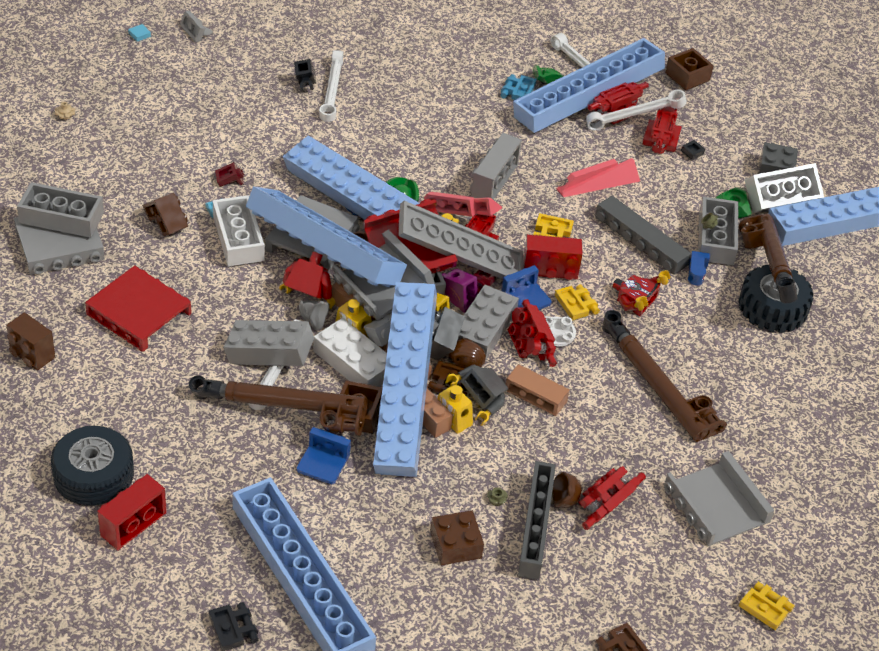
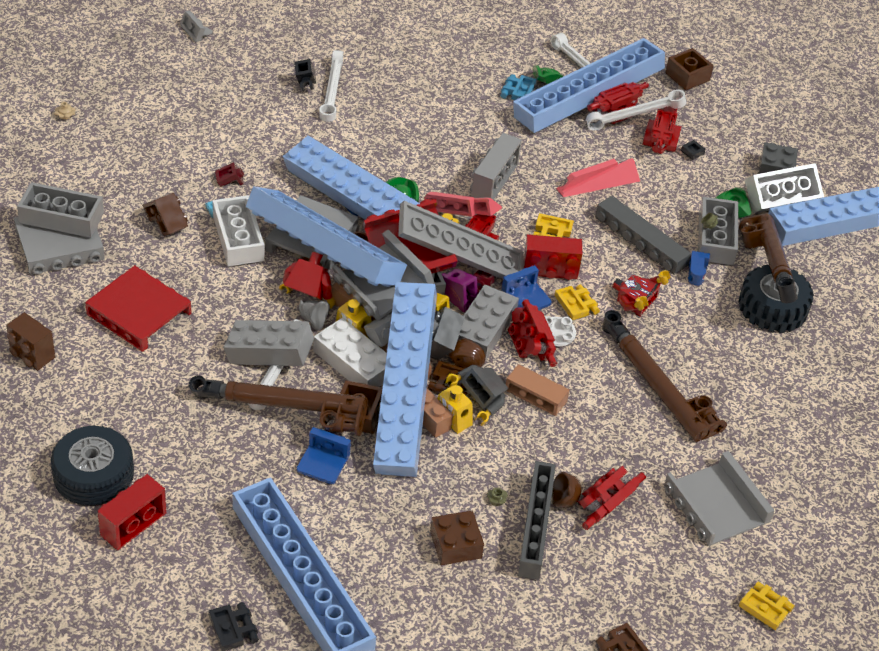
medium azure tile [128,24,151,42] -> none

